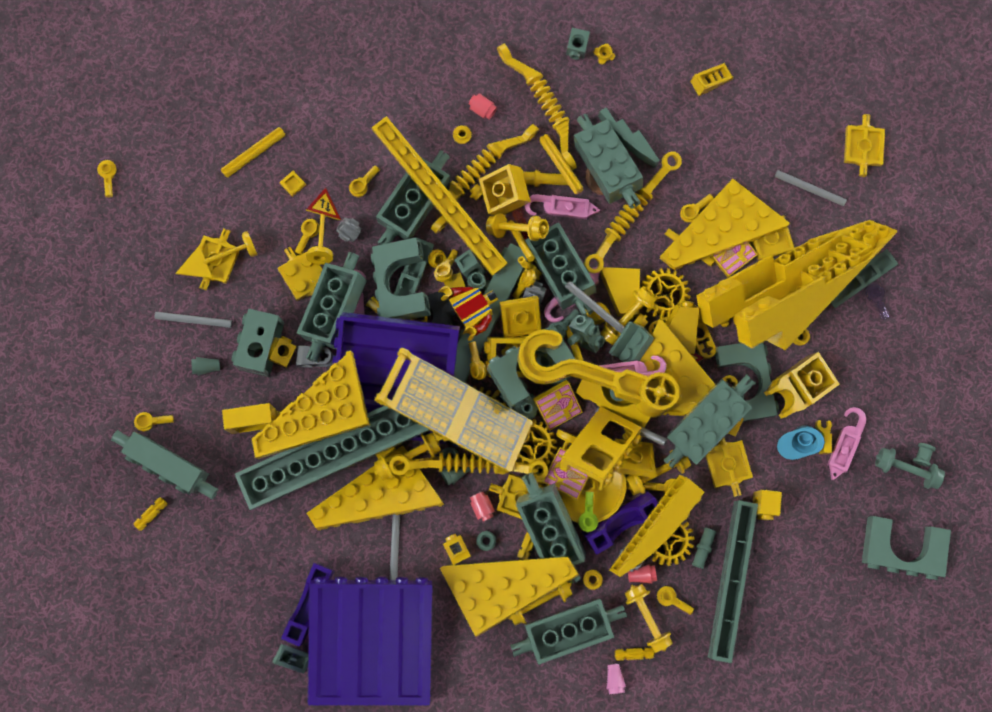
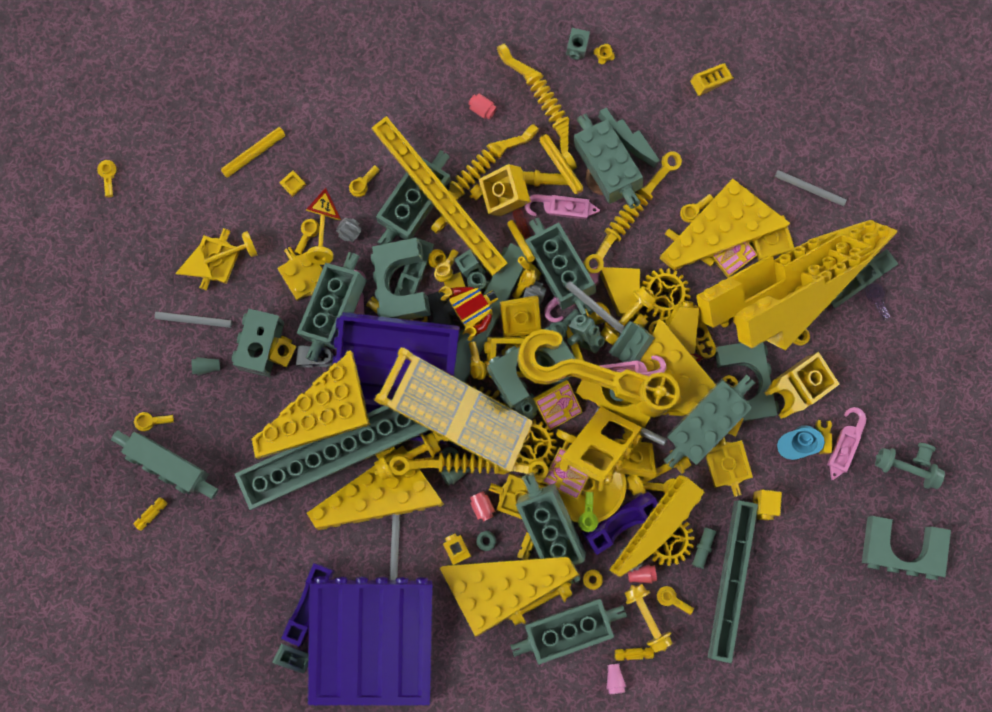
yellow window [222,403,280,434] -> none
yellow plate [453,126,471,144] -> none
yellow piece [486,213,549,241] -> none
yellow plate [844,114,885,177] -> none

